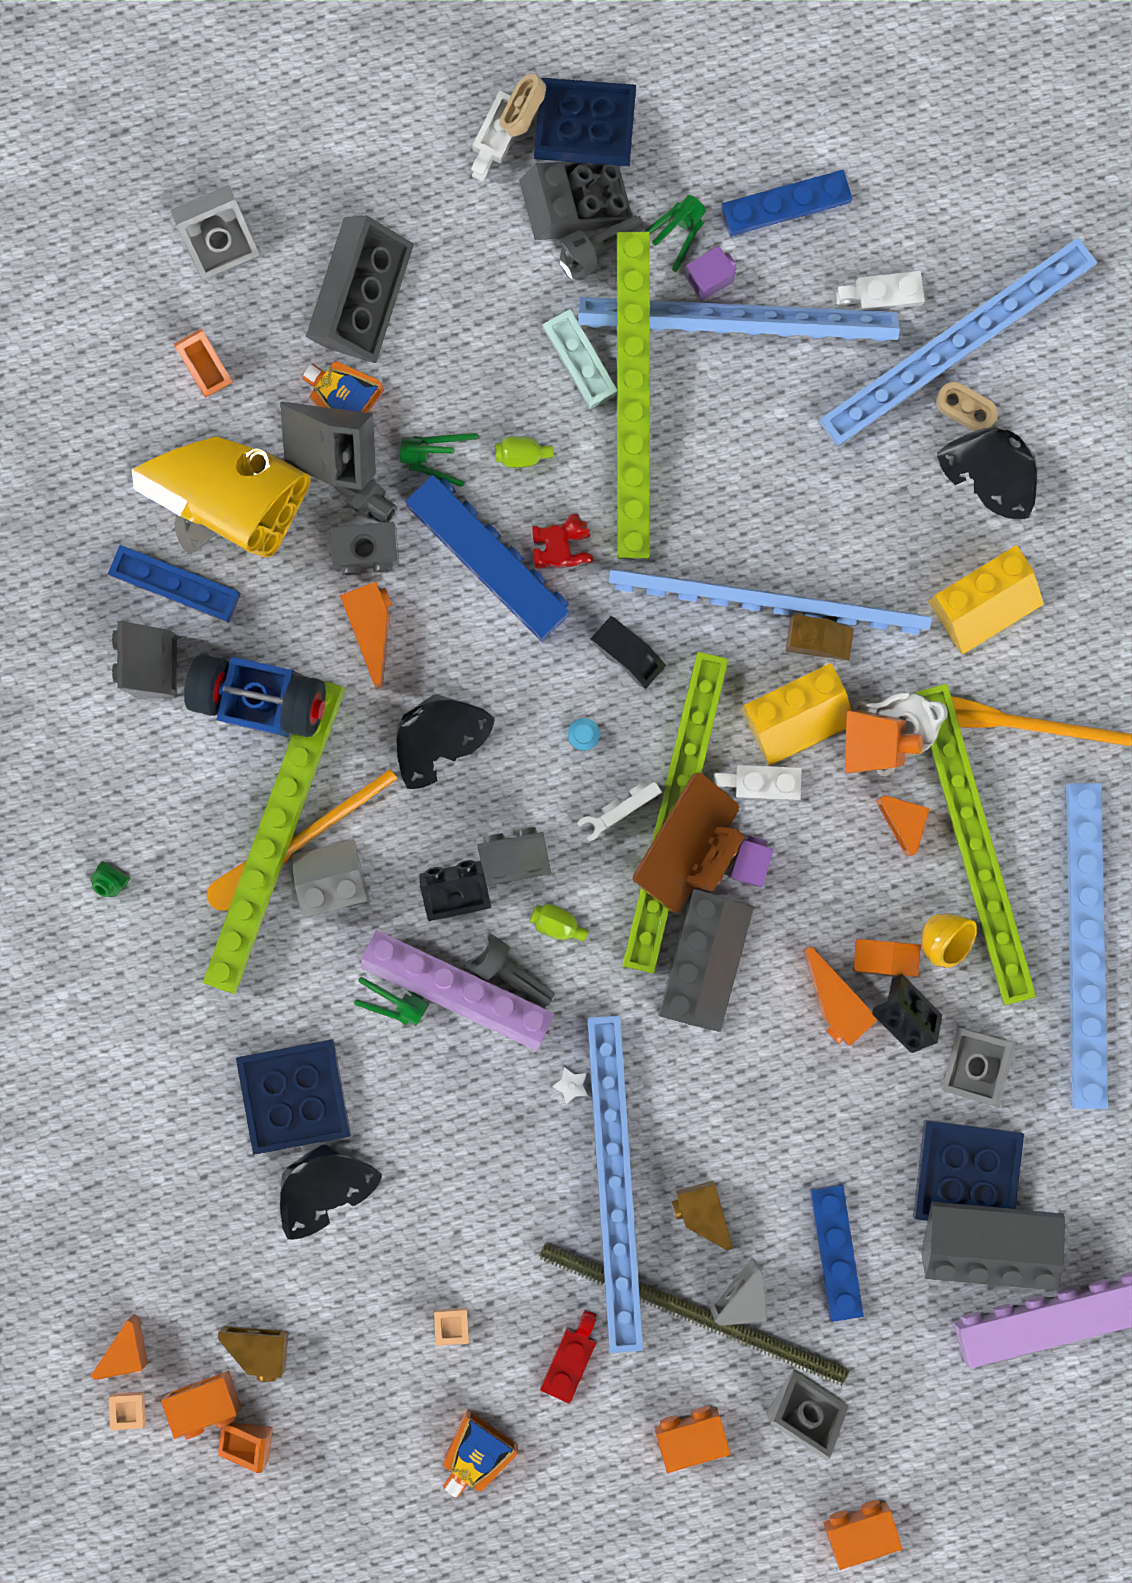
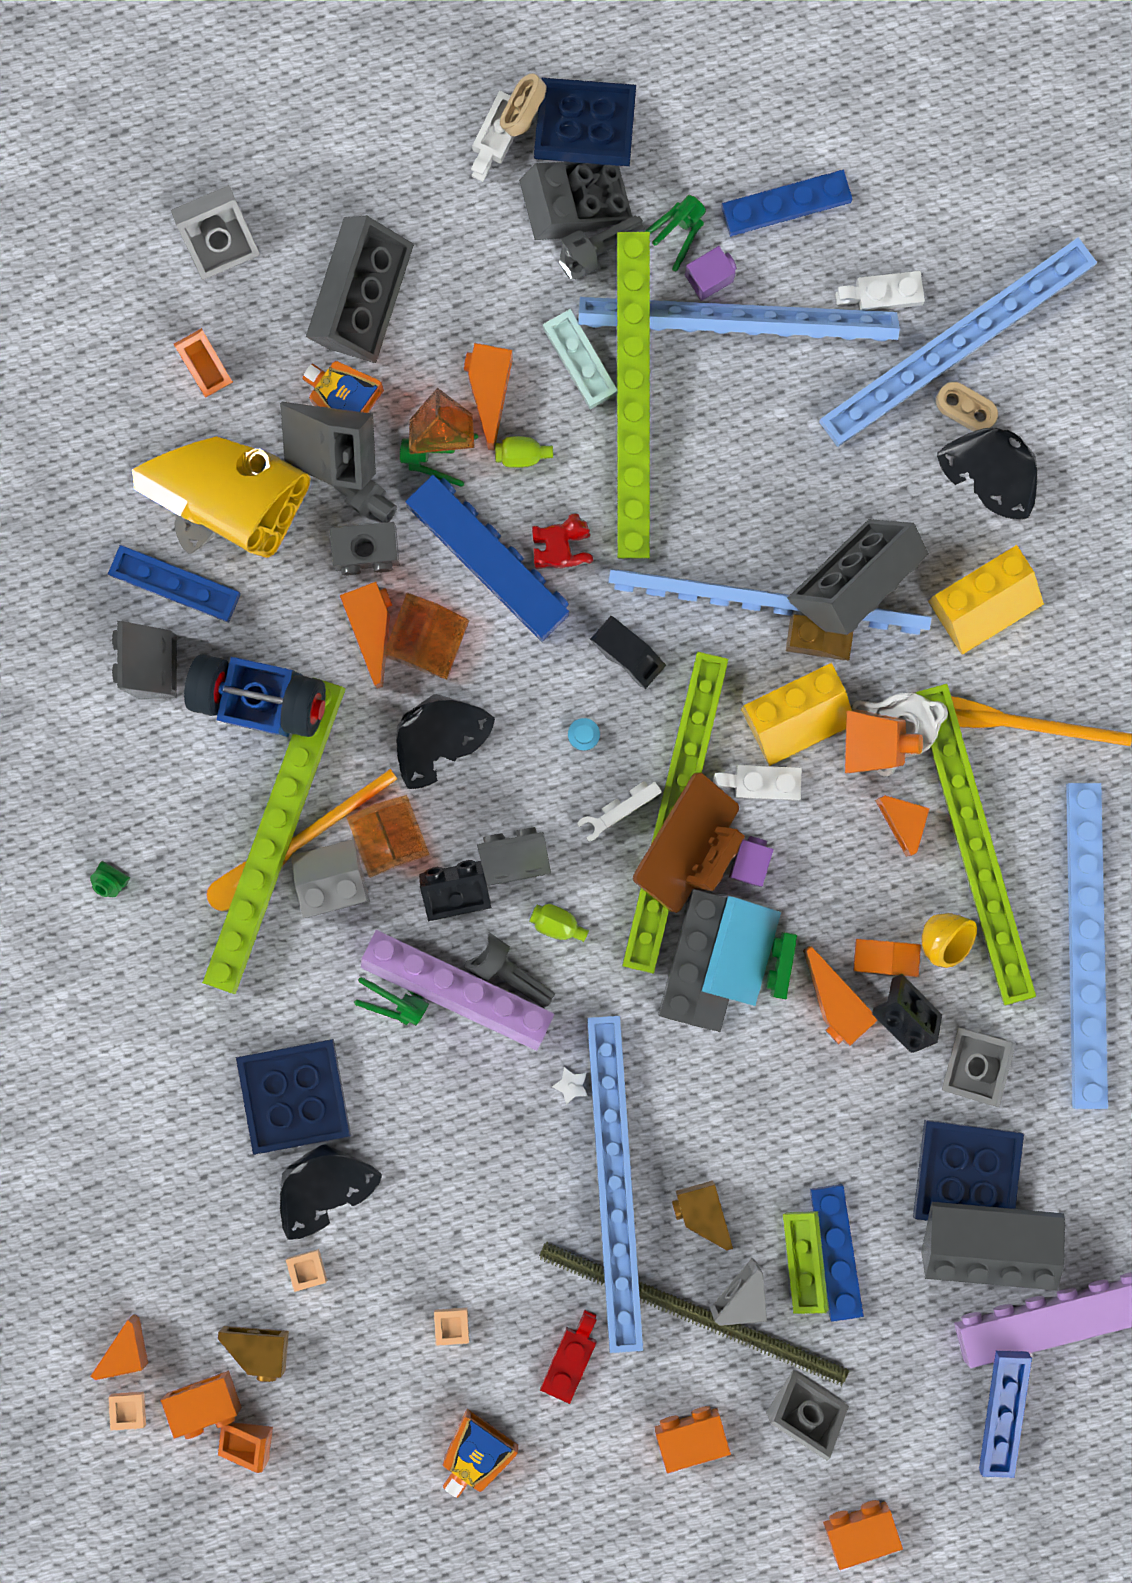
none -> light nougat plate [286,1249,328,1292]
none -> clear orange slope [347,795,430,878]
none -> clear orange slope [384,593,470,680]
none -> clear orange slope [409,387,475,454]
none -> orange slope [464,343,513,451]
none -> medium azure tile [702,896,781,1006]
none -> green plate [766,932,798,1000]
none -> lime plate [783,1211,829,1314]
none -> dark grey slope [787,519,929,635]
none -> plate [979,1351,1032,1478]

